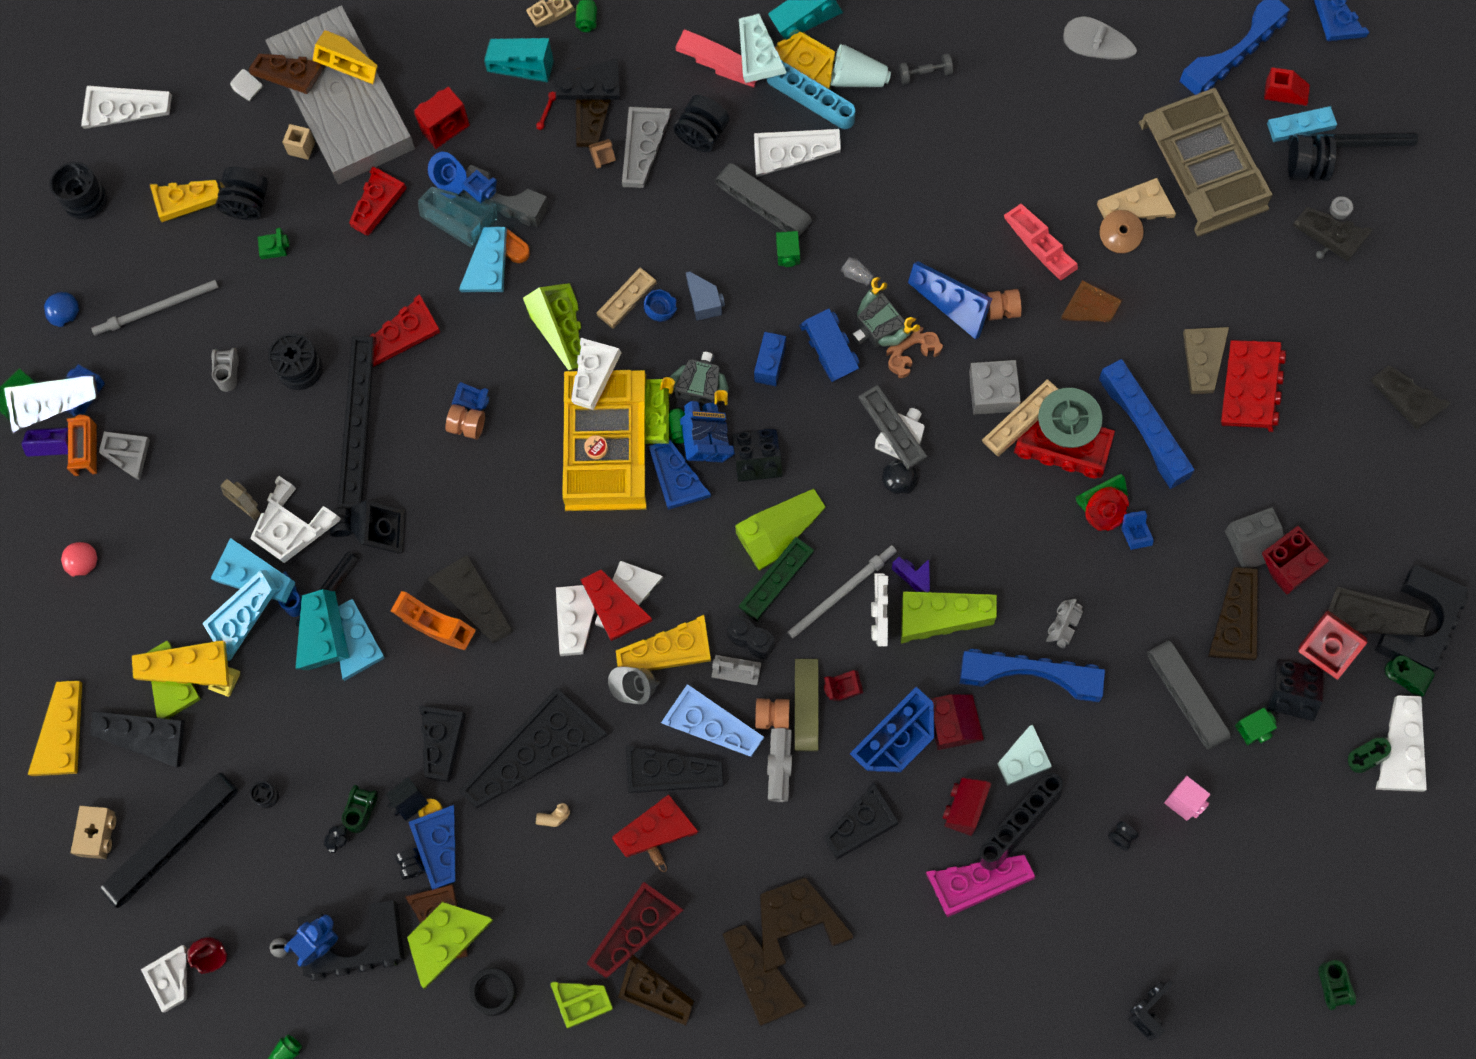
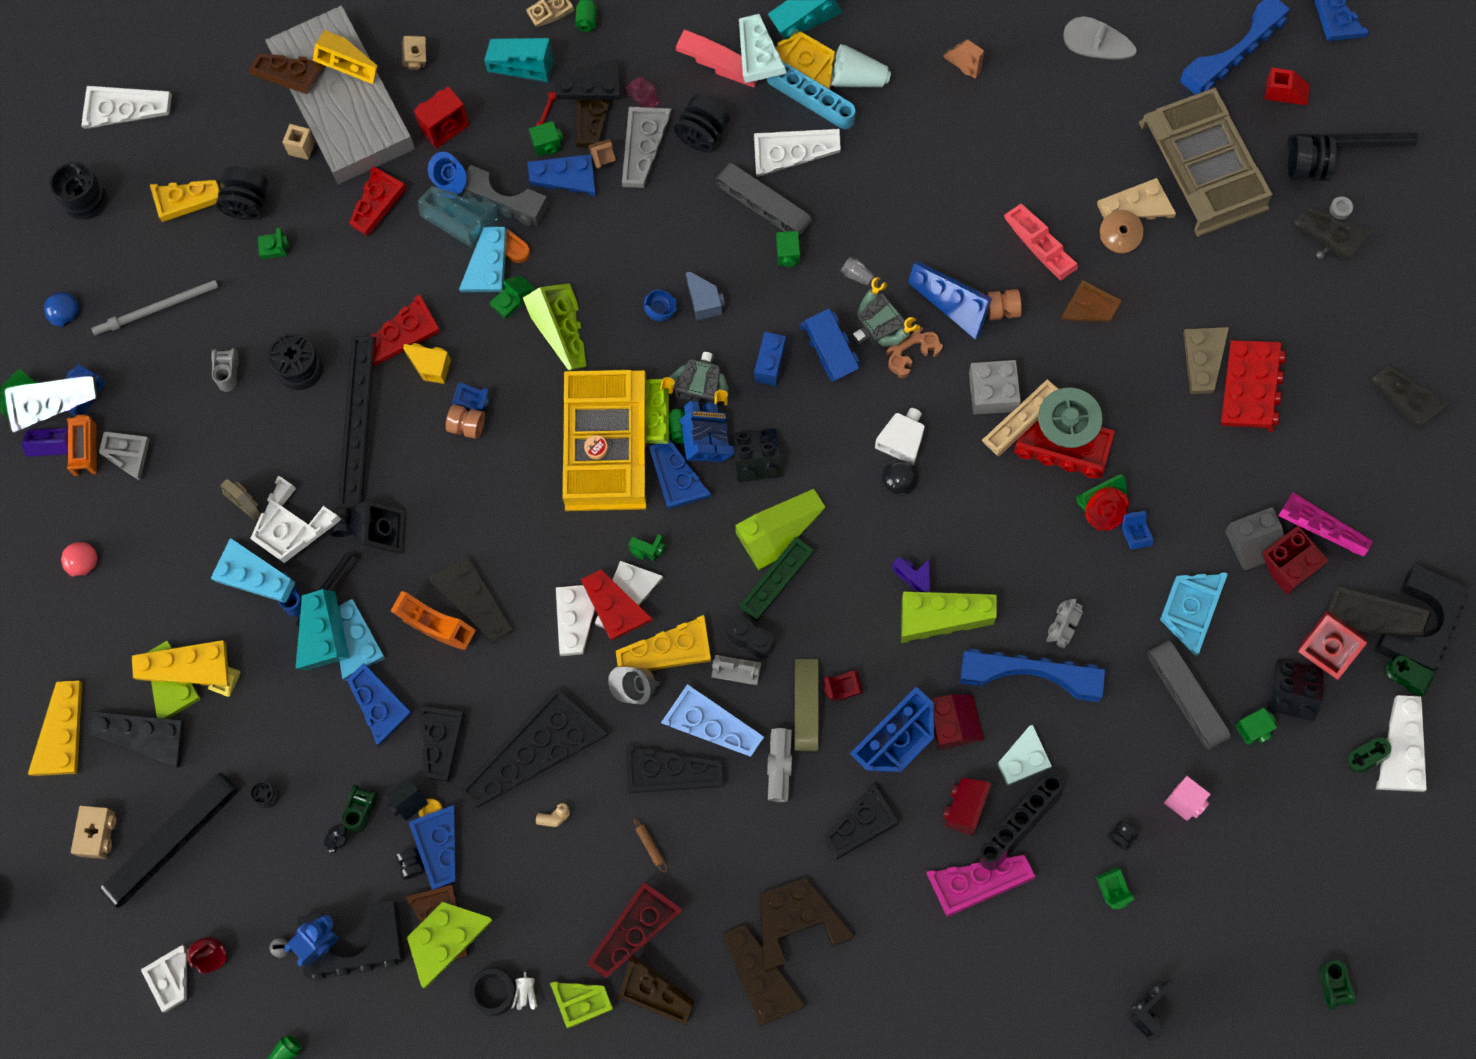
medium azure wing [203,570,277,661] -> none
white slope [230,69,263,101] -> none
blue bracket [462,170,497,203] -> none
white wing [571,338,622,410] -> none
tan tile [597,268,657,329] -> none
red wing [612,795,698,857] -> none
nougat wheel [756,698,789,730] -> none
light grey bar [787,545,897,639] -> none
dark grey tile [859,385,927,470] -> none
white wing [871,573,888,646] -> none
dark grey wheel [898,53,953,85] -> none
blue arch [1099,359,1195,489] -> none
dark brown wing [1208,567,1258,661] -> none
medium azure plate [1267,106,1337,142] -> none
none -> blue wing [347,663,413,746]
none -> tan brick [402,36,426,70]
none -> yellow slope [403,343,451,384]
none -> green slope [490,275,536,319]
none -> white piece [512,972,537,1010]
none -> blue wing [528,154,596,196]
none -> green brick [529,121,563,157]
none -> clear pink bracket [625,77,659,108]
none -> green bracket [628,534,666,562]
none -> nougat wing [943,39,984,79]
none -> green bracket [1096,867,1135,909]
none -> medium azure wing [1160,572,1227,656]
none -> dark pink wing [1278,492,1373,557]

